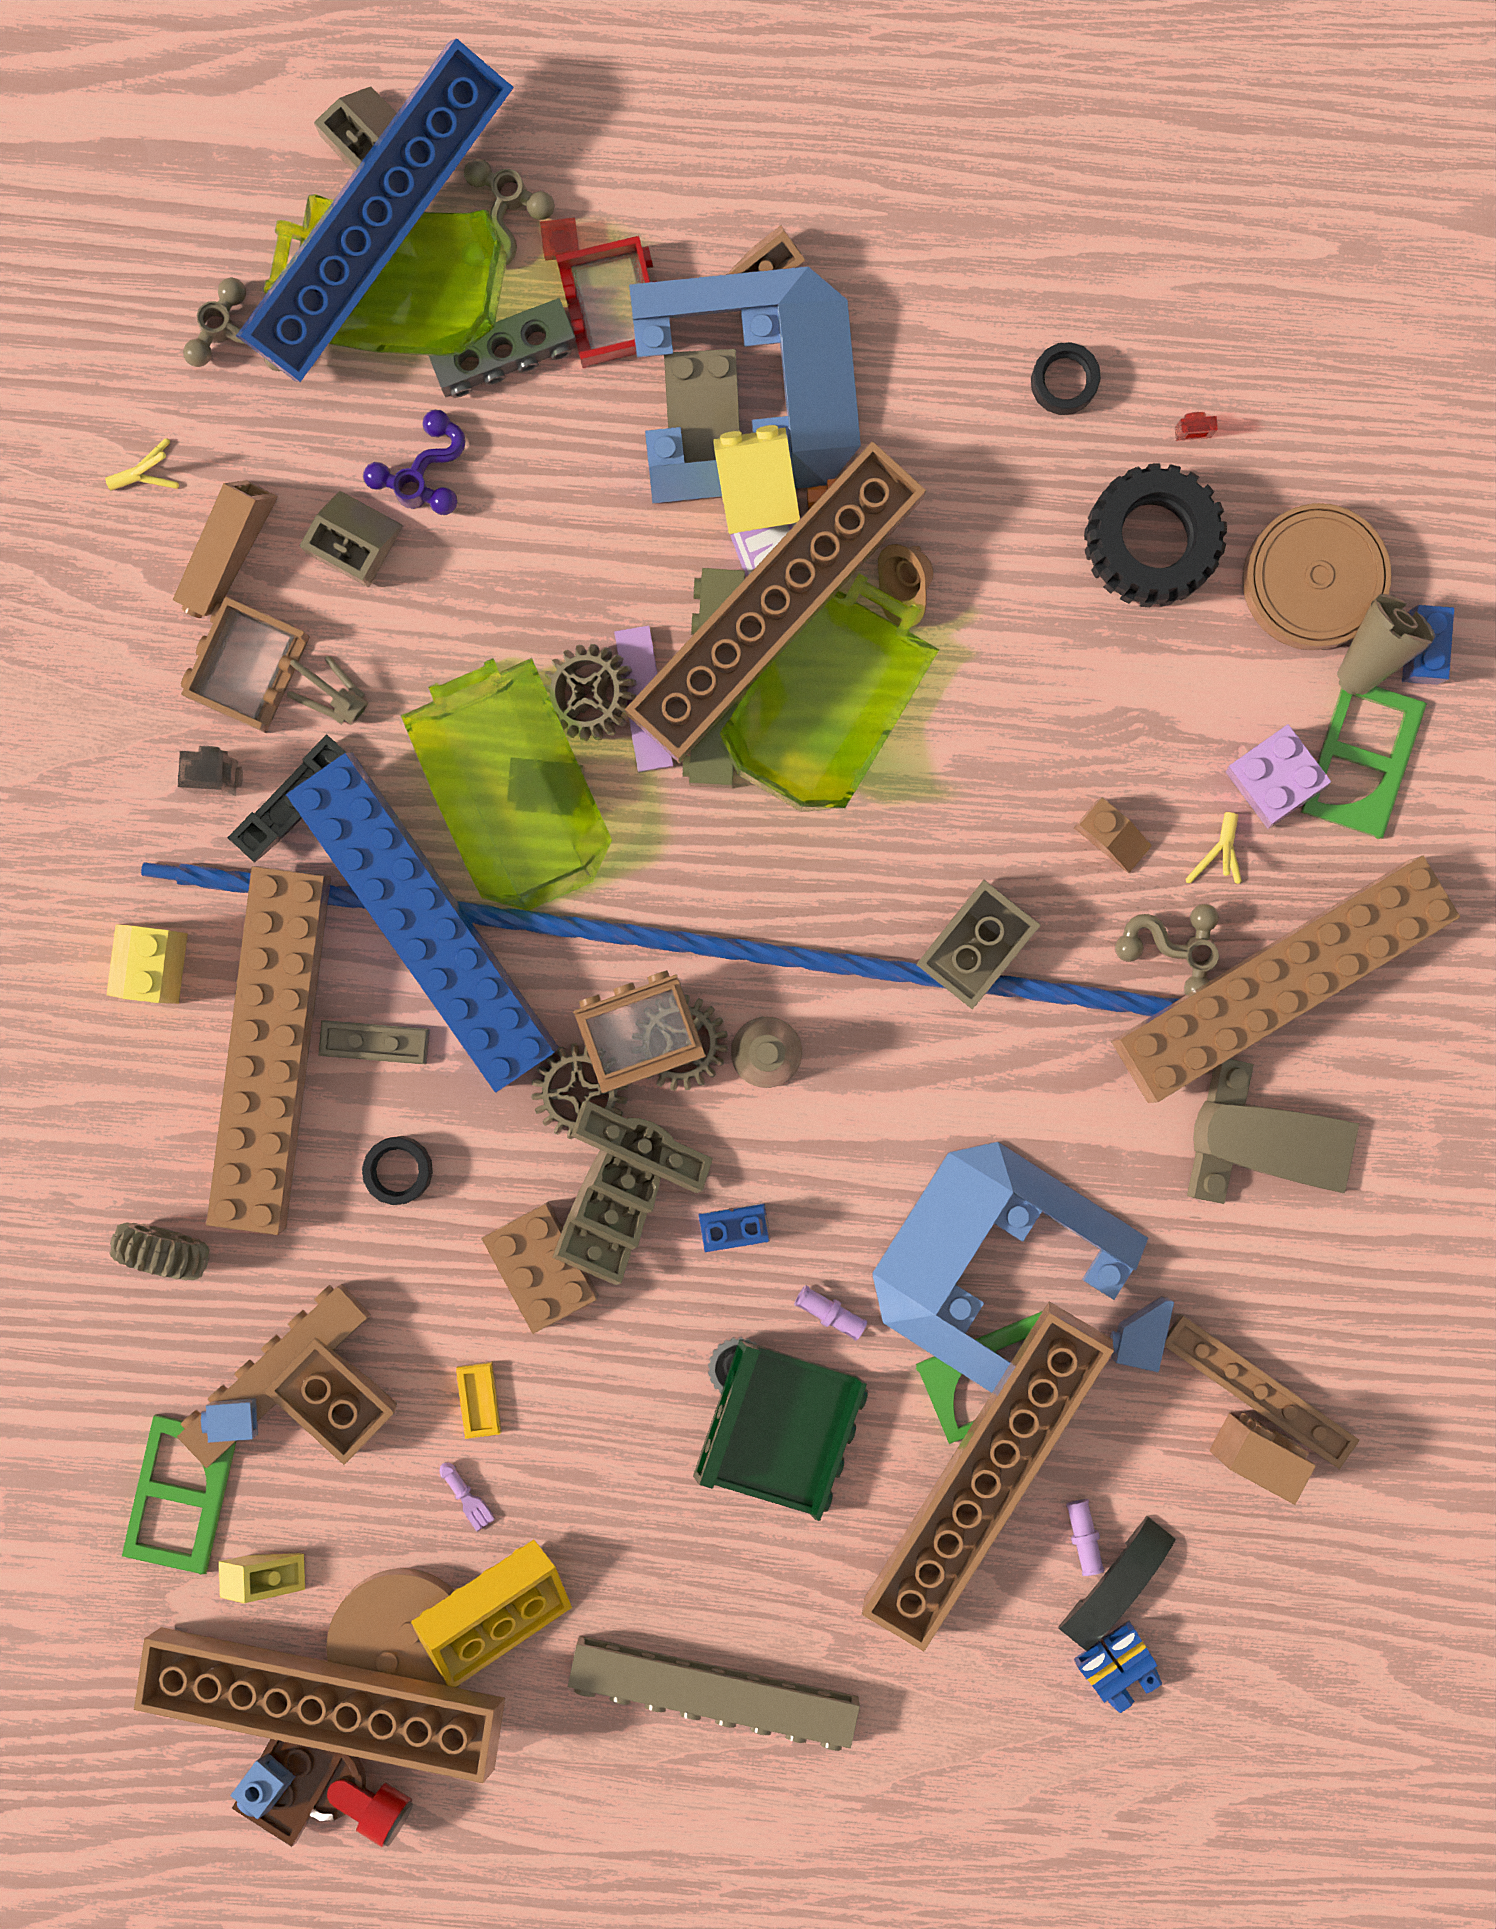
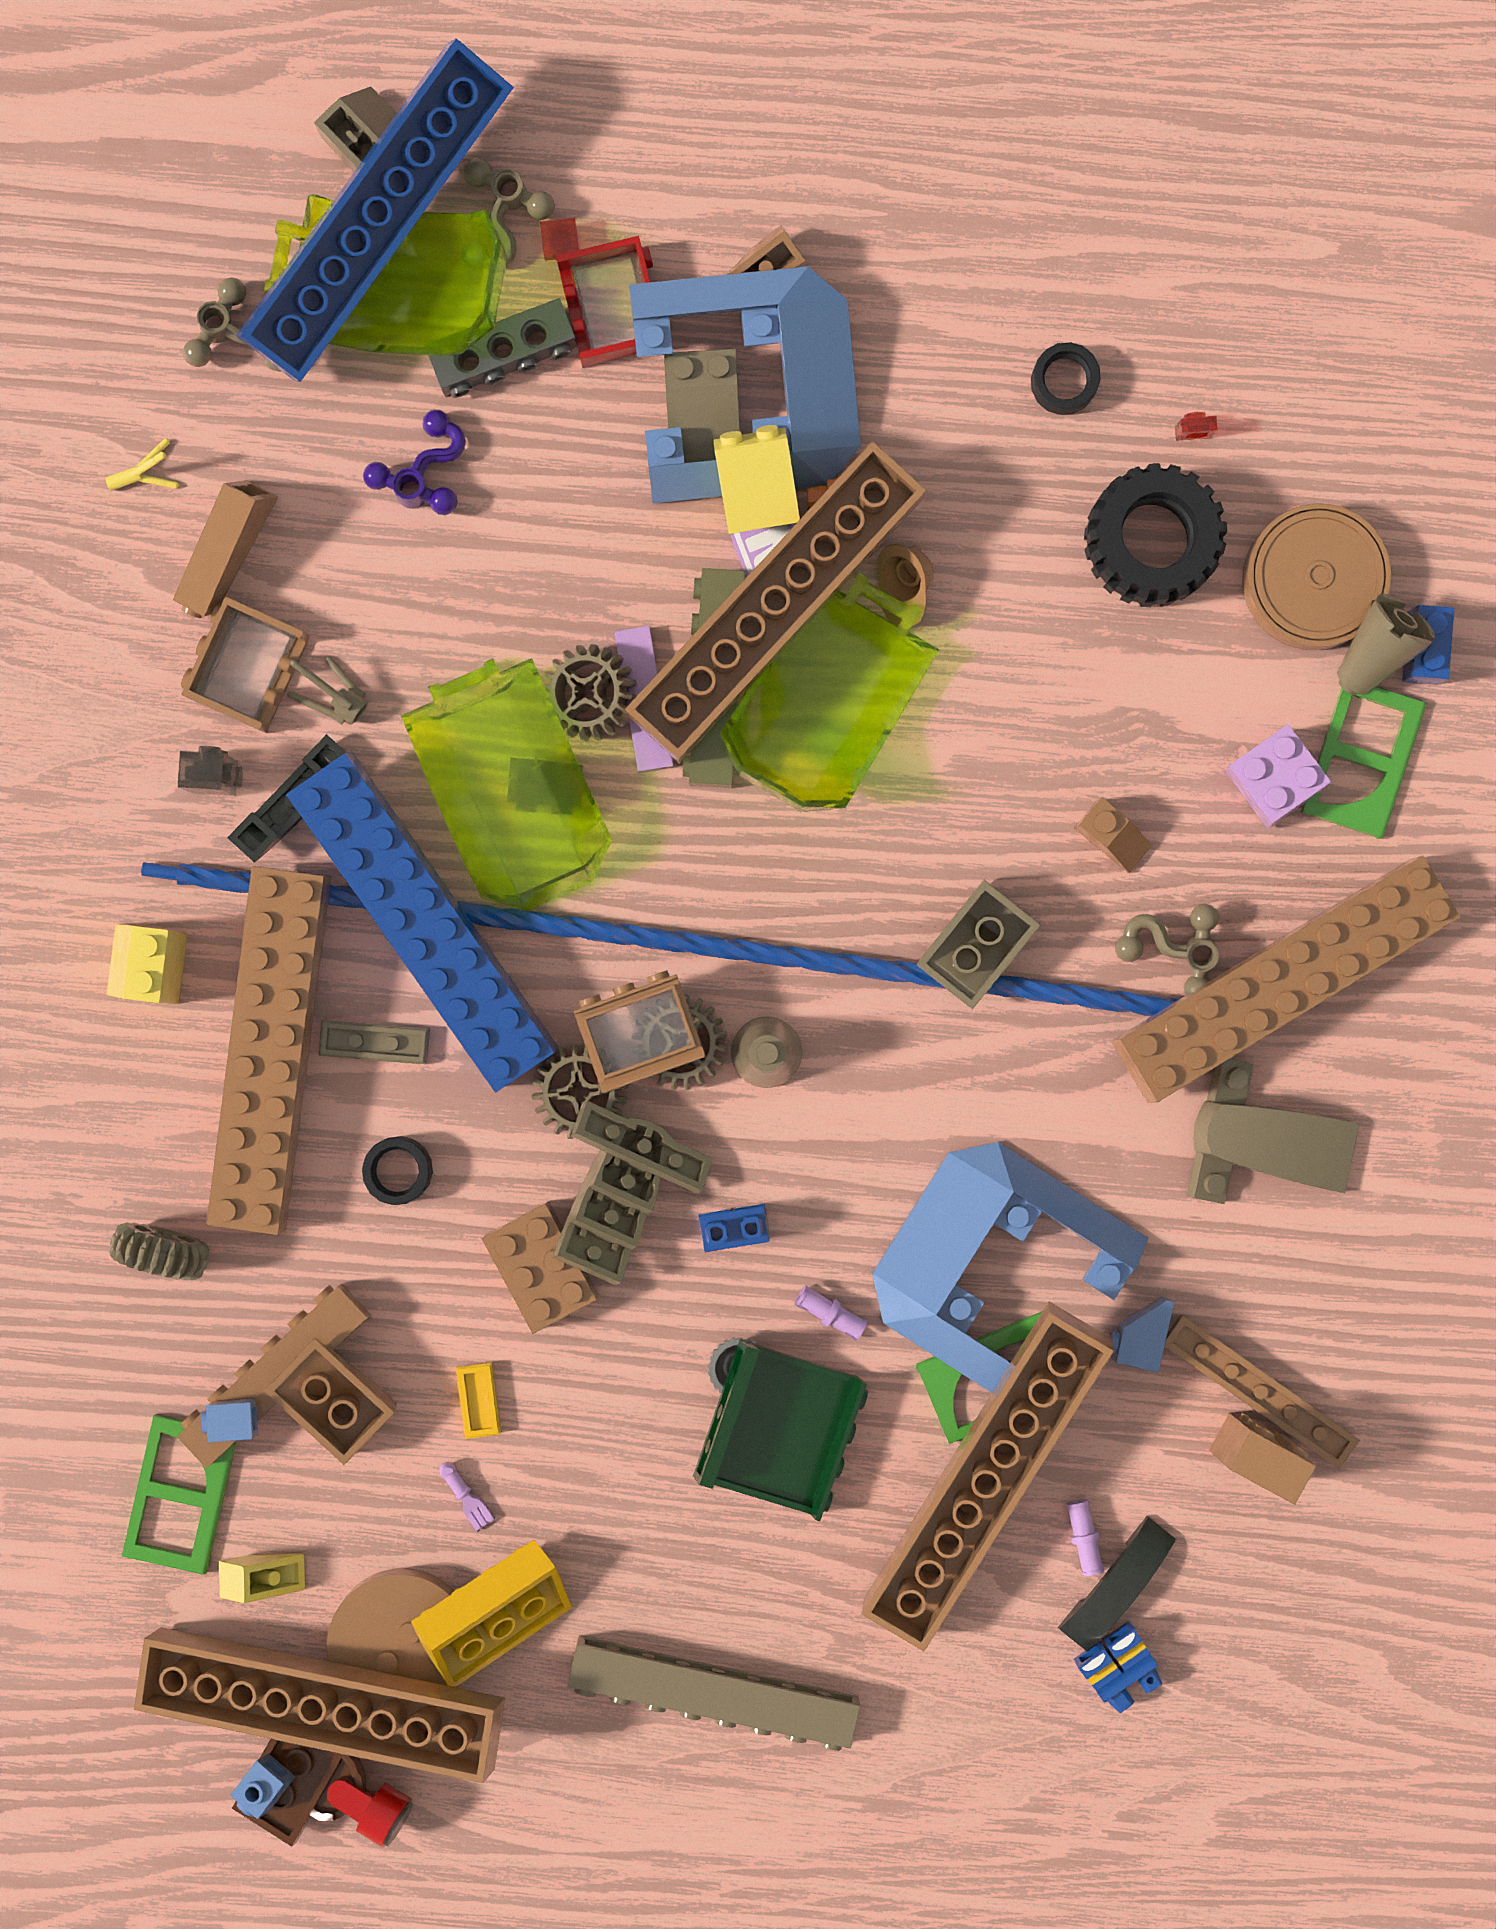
dark tan slope [299,491,403,588] -> none
light yellow plant [1186,812,1242,884] -> none

